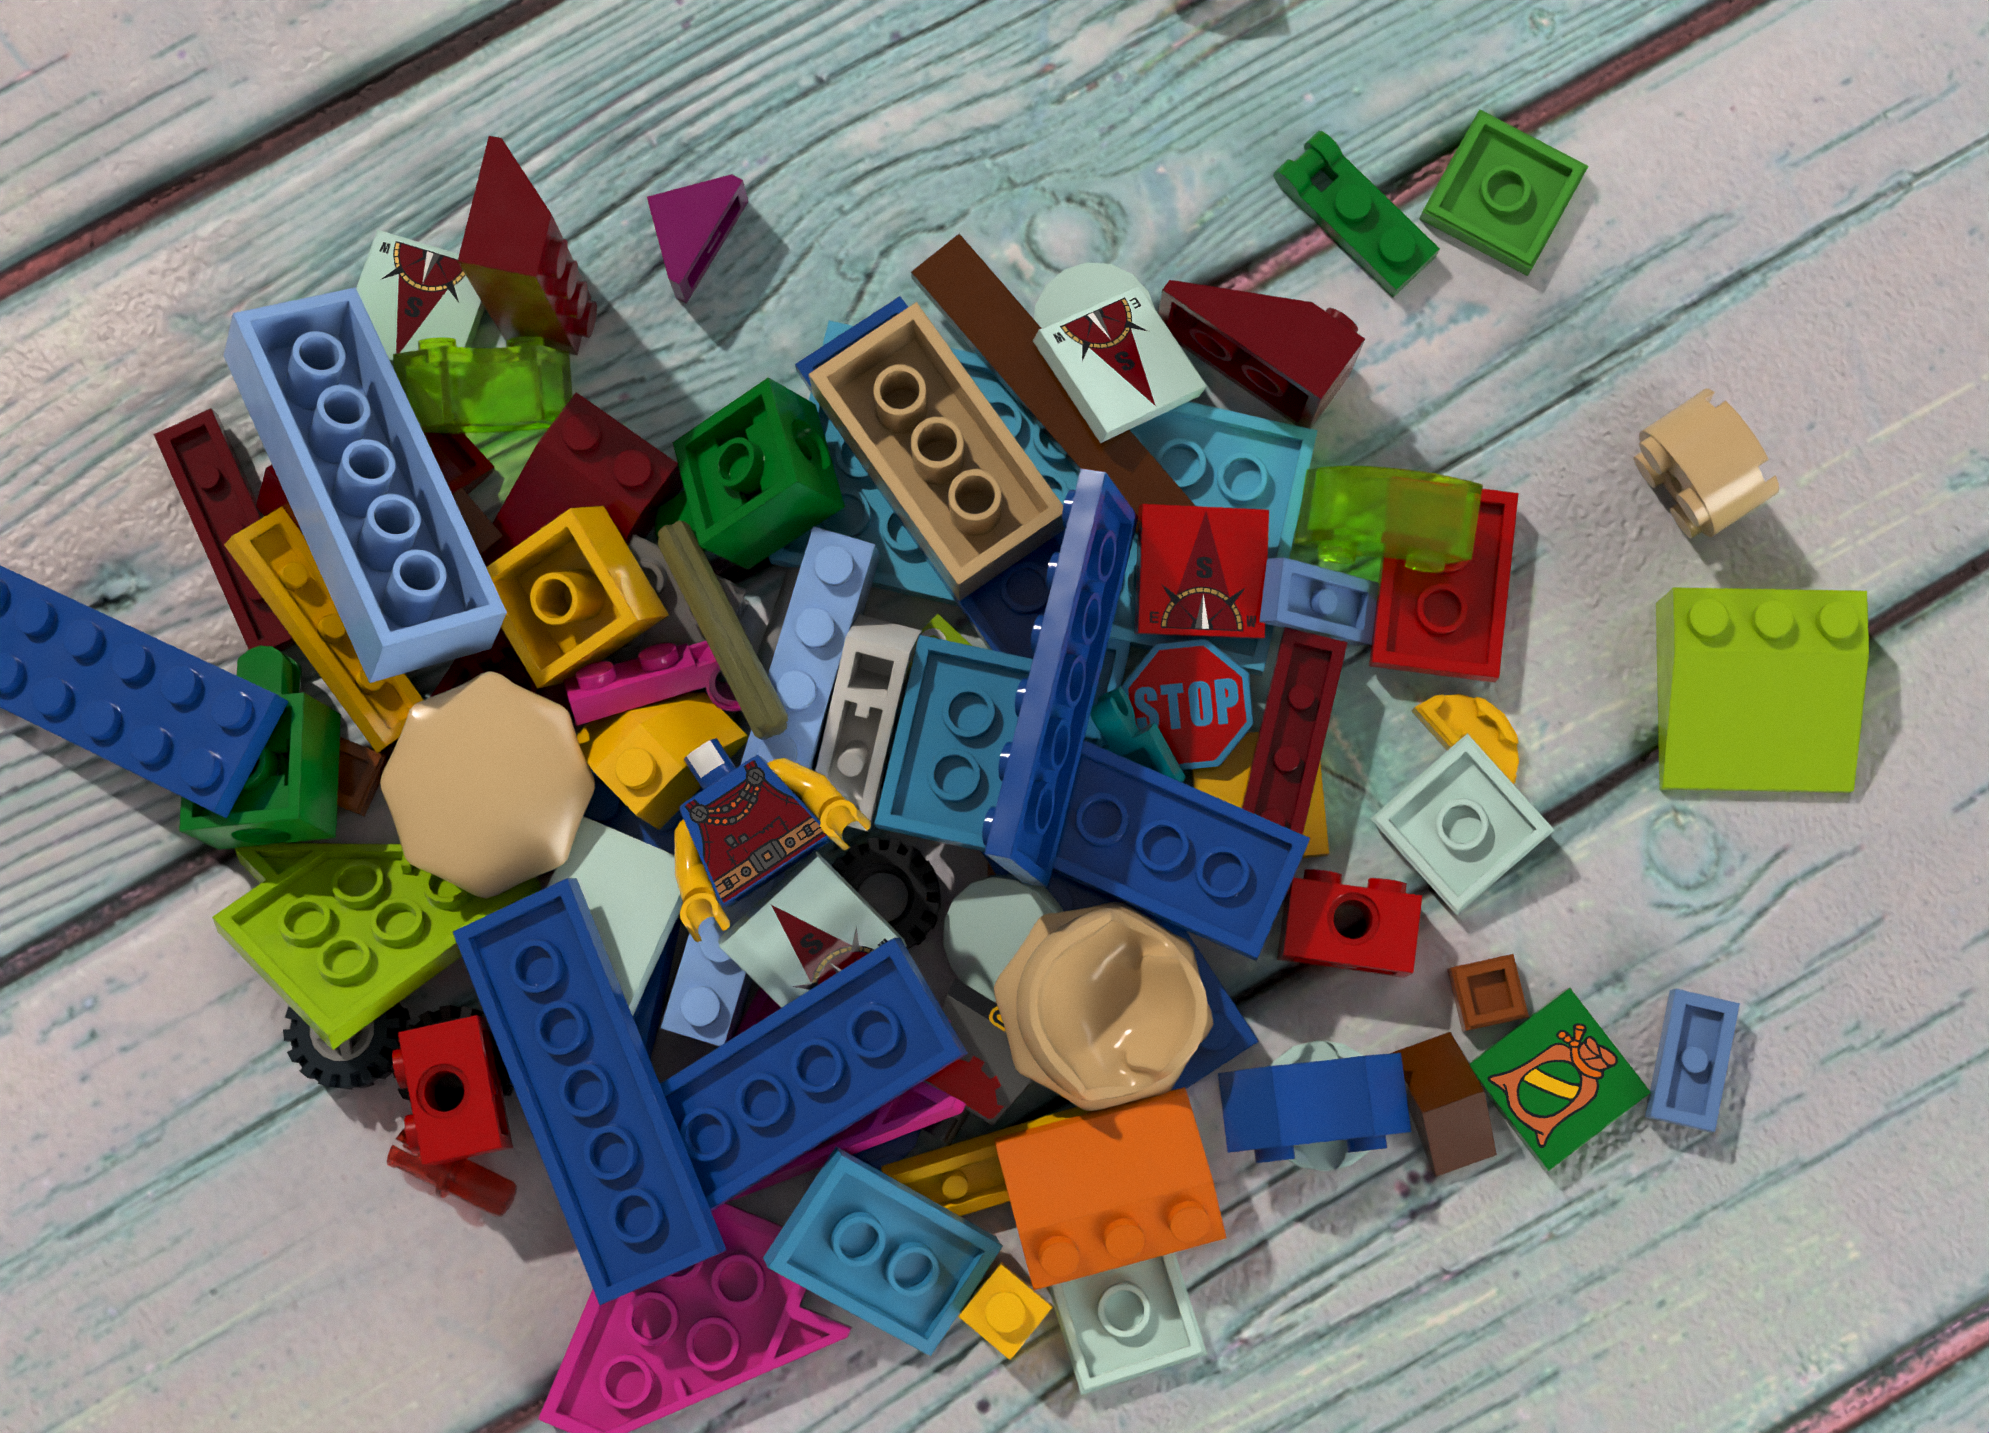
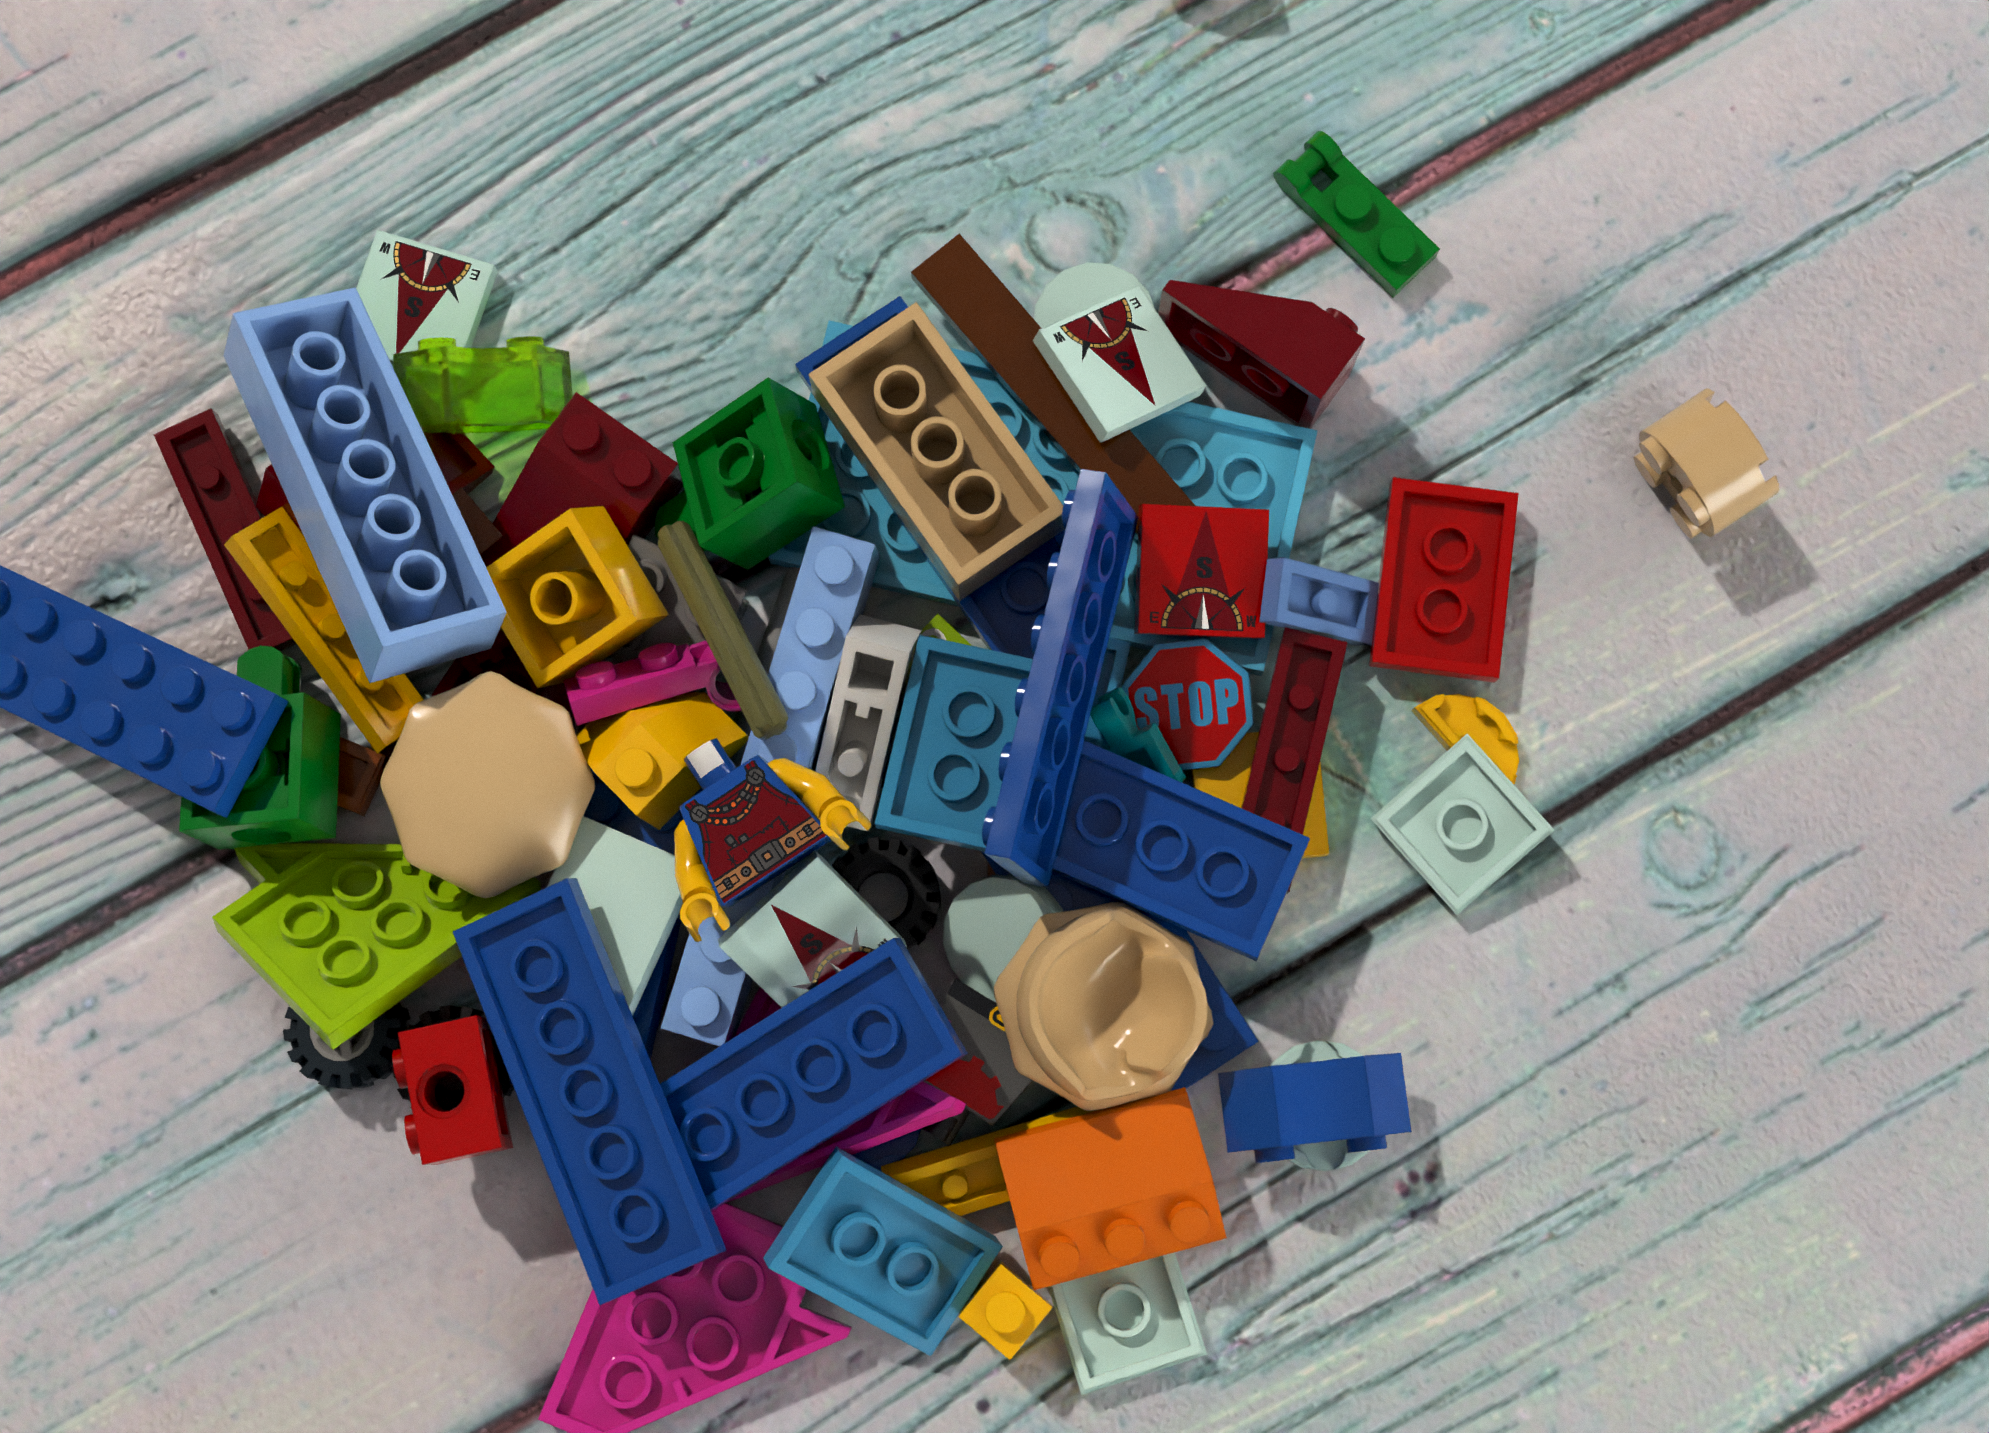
clear red axle [387,1128,517,1217] -> none
dark red slope [457,136,597,356] -> none
magenta slope [647,174,749,304] -> none
red brick [1277,869,1422,978] -> none
clear neon green brick [1295,466,1483,573] -> none
reddish brown slope [1389,1032,1497,1177] -> none
bright green tile [1419,109,1589,276] -> none
dark orange tile [1447,954,1529,1032] -> none
green tile [1469,988,1651,1171] -> none
medium blue plate [1645,988,1740,1132] -> none
lime slope [1656,587,1869,793] -> none

